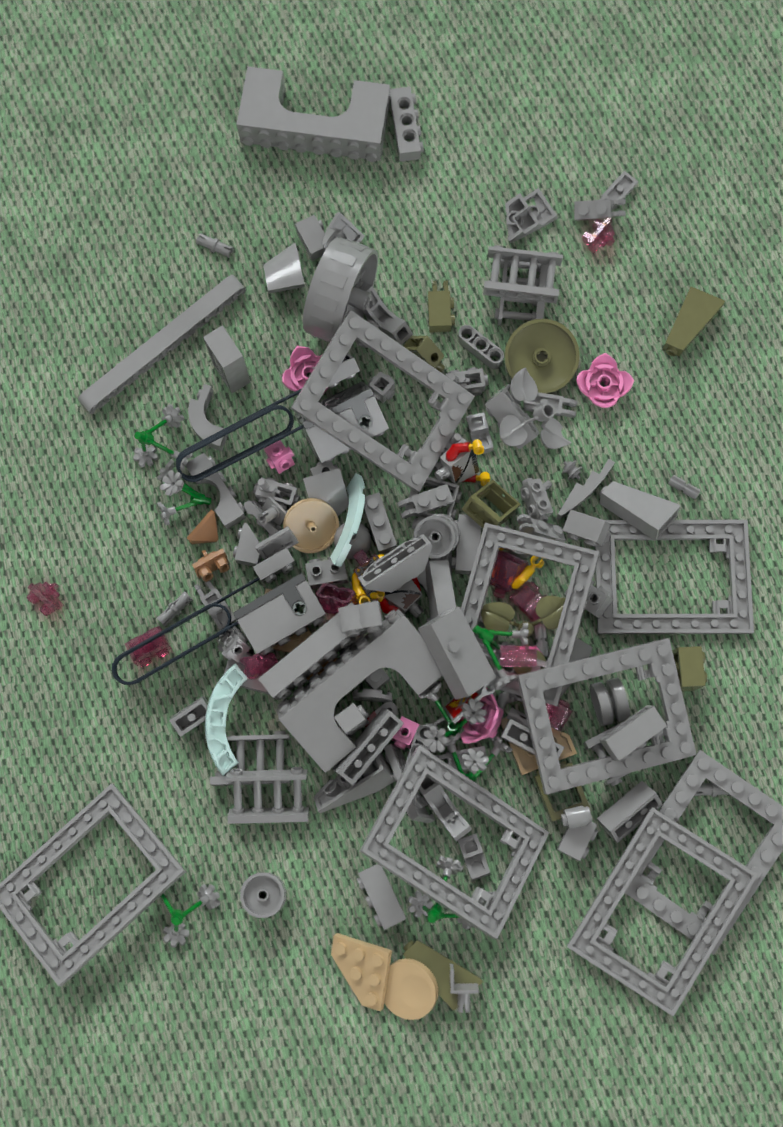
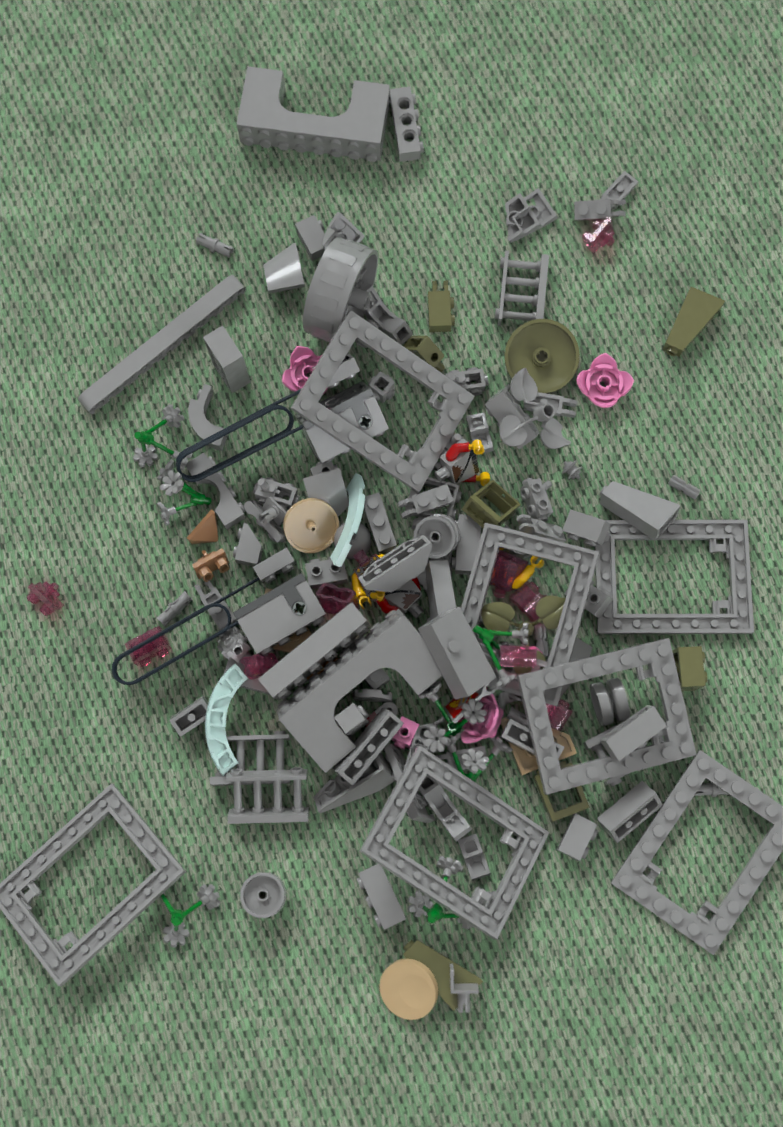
light grey plate [255,526,299,560] -> none
bright pink brick [264,440,295,474] -> none
tan plate [331,933,392,1011] -> none
light grey brick [338,601,384,636] -> none
light grey beam [458,325,504,369] -> none
light grey fence [483,245,563,304] -> none
light grey slope [556,459,615,520] -> none
light grey brick [561,805,592,830] -> none
light grey plate [567,807,759,1016] -> none

